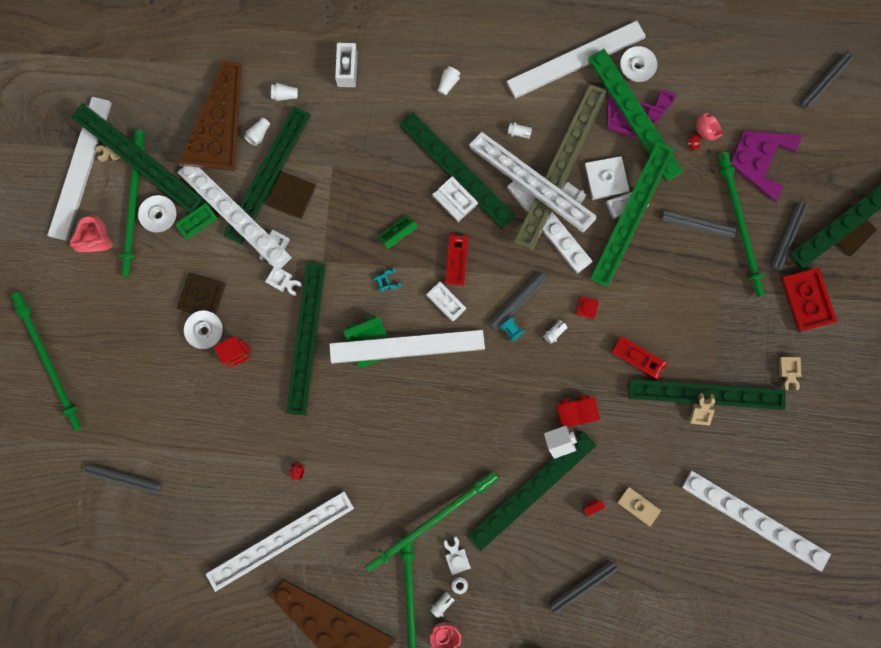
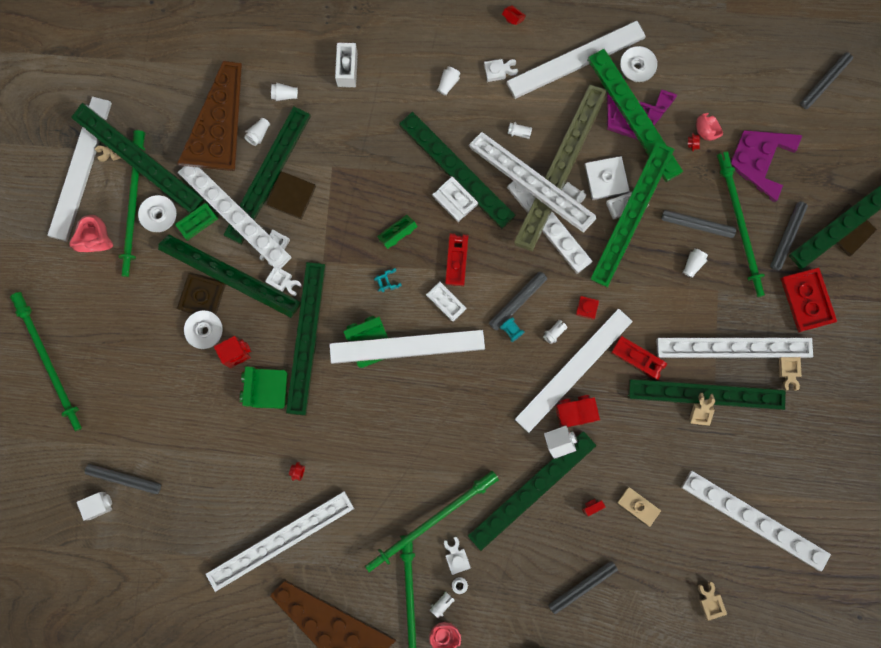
none -> white brick [77,492,112,521]
none -> dark green plate [158,234,301,318]
none -> green bracket [240,366,288,409]
none -> white plate [484,59,518,82]
none -> red plate [501,5,526,25]
none -> white tile [515,309,633,433]
none -> white plate [656,338,813,358]
none -> white cone [683,248,708,278]
none -> tan plate [698,581,727,621]

